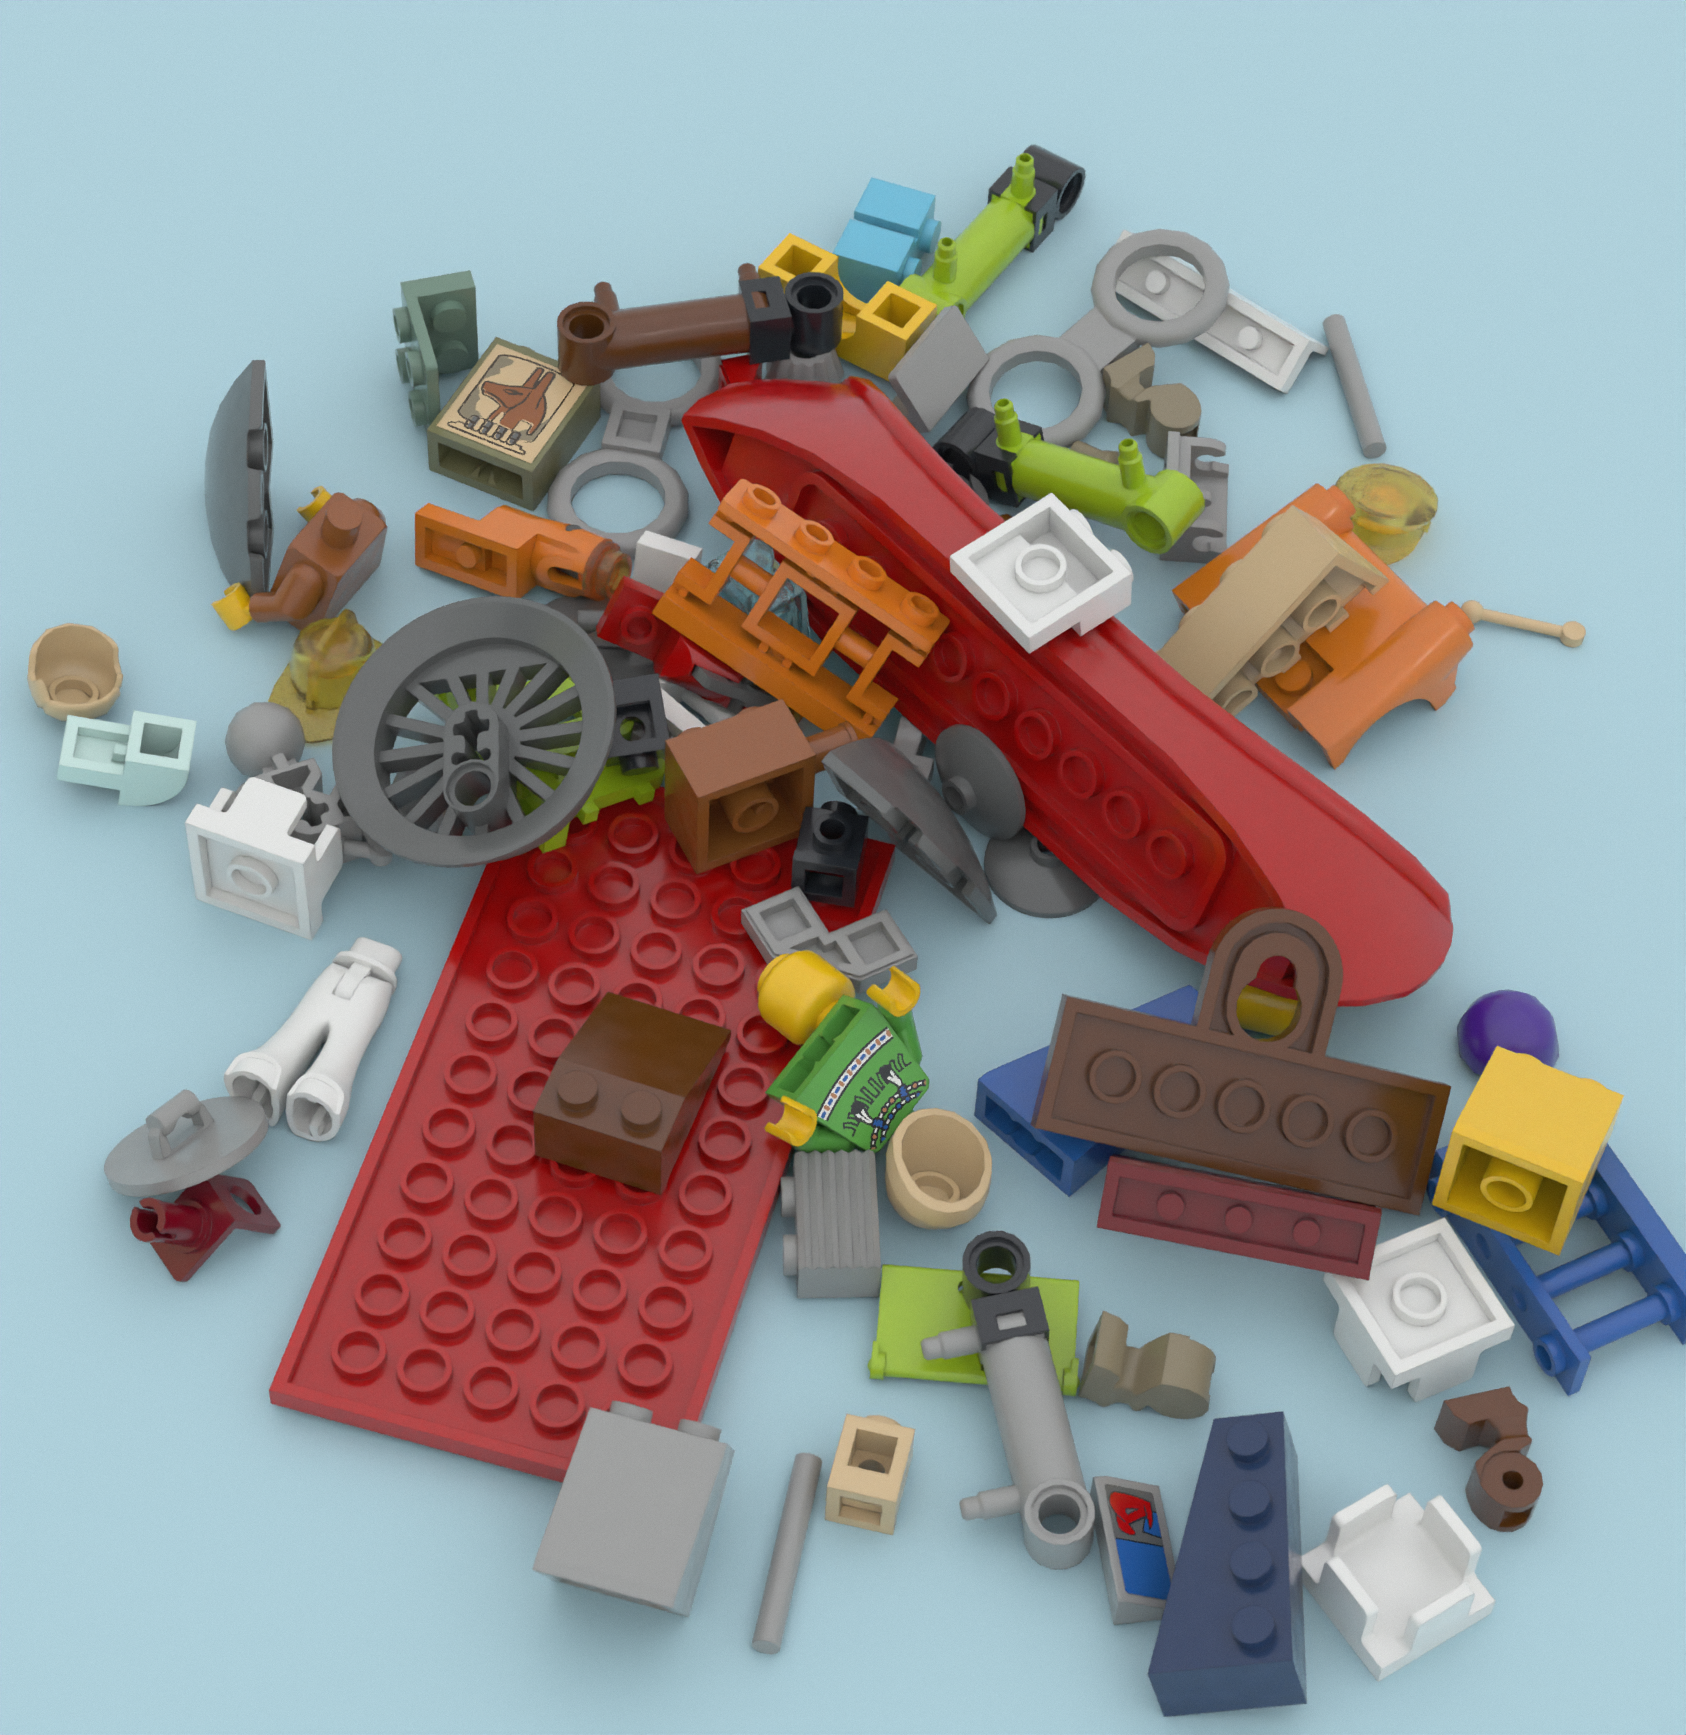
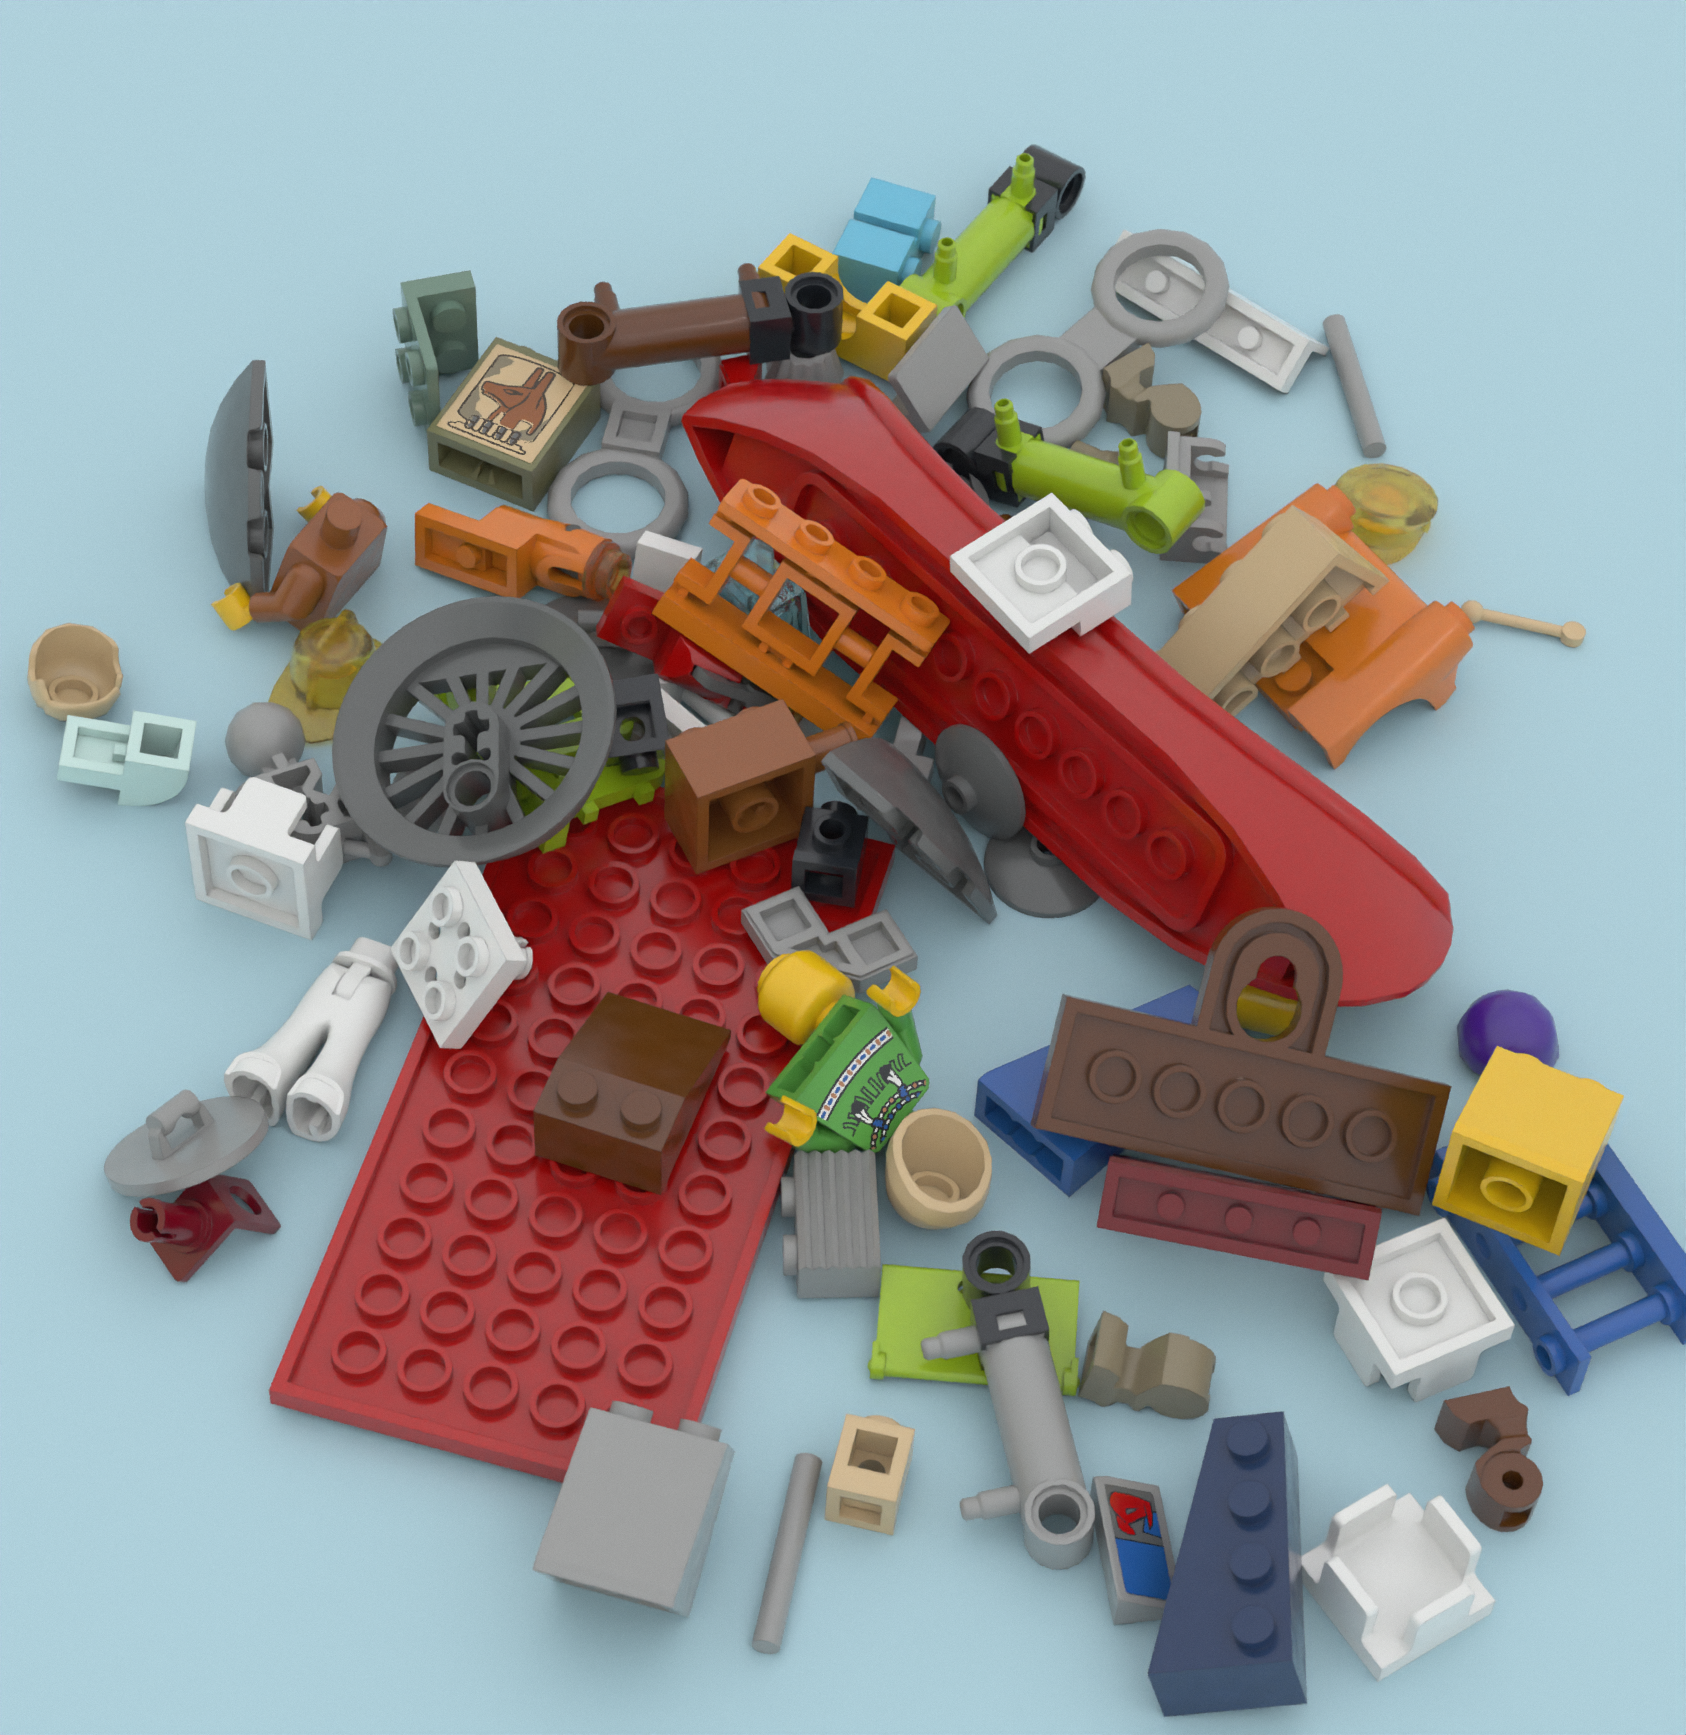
none -> white plate [390,861,533,1049]

